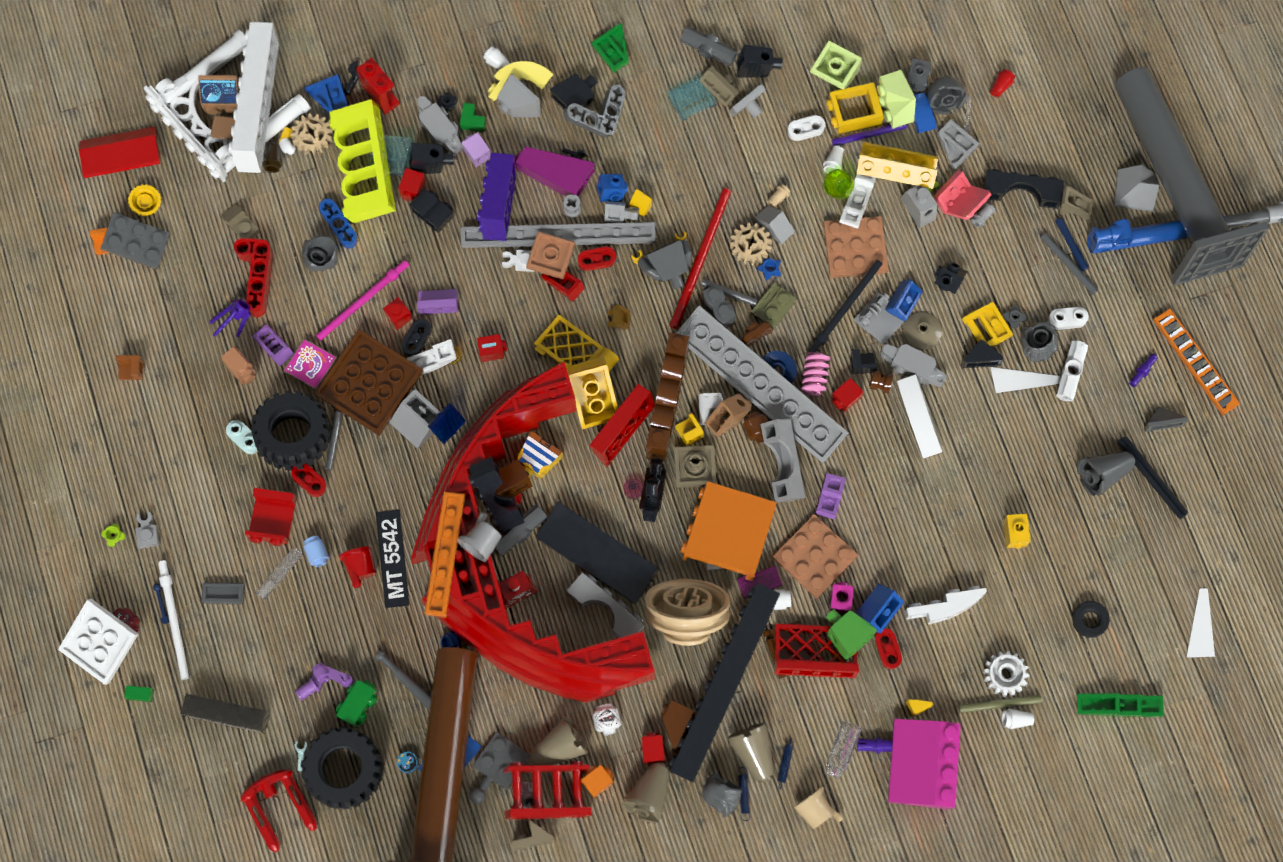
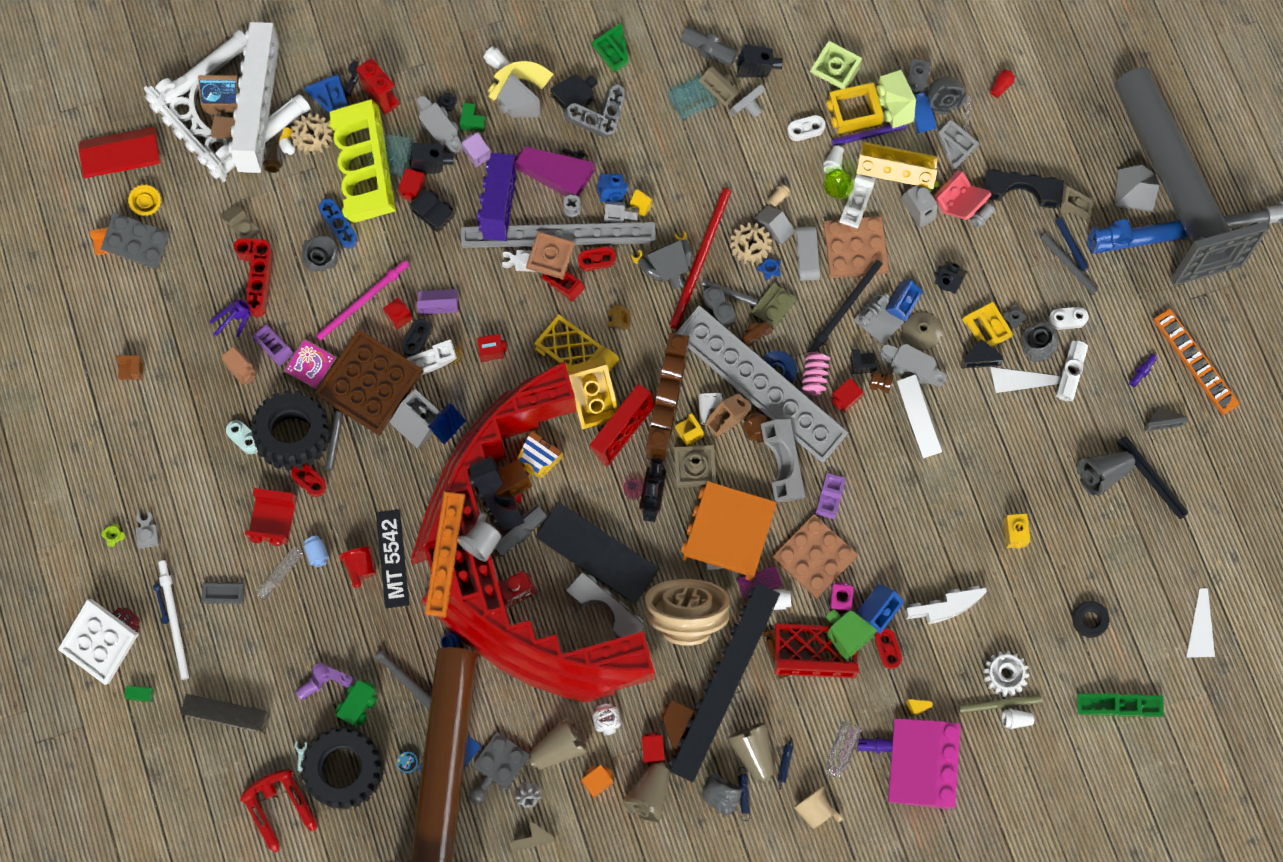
red fence [503,761,592,820] -> none
none -> light grey beam [796,226,820,281]

